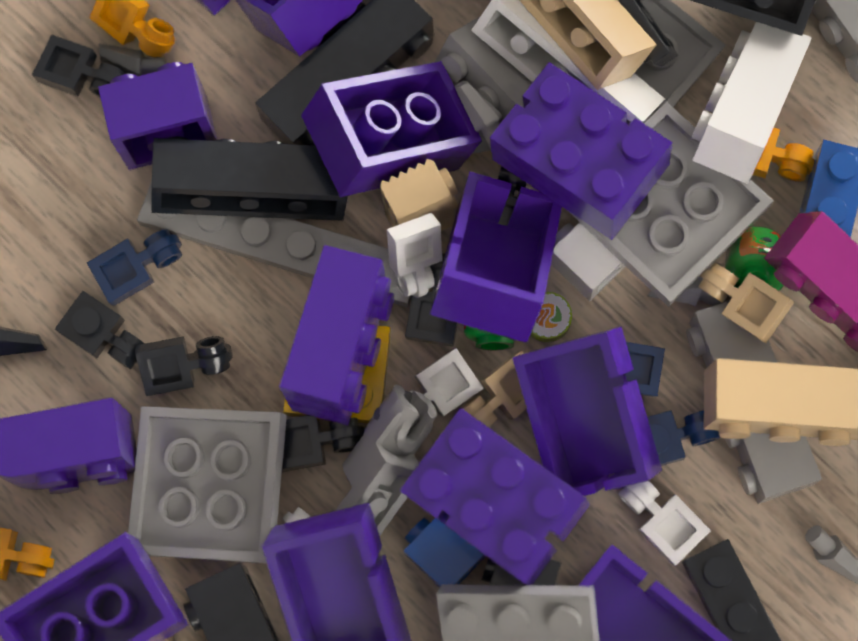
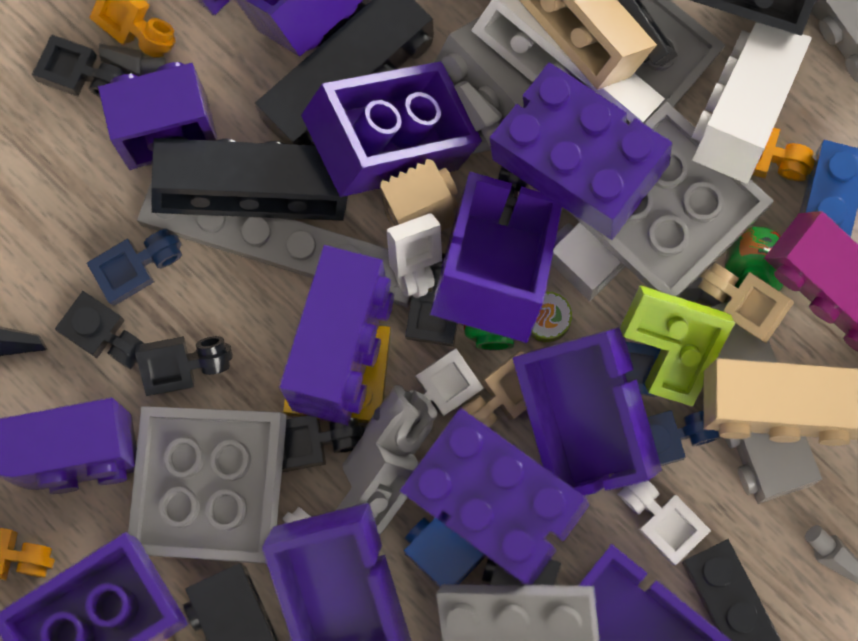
none -> lime plate [620,285,735,406]

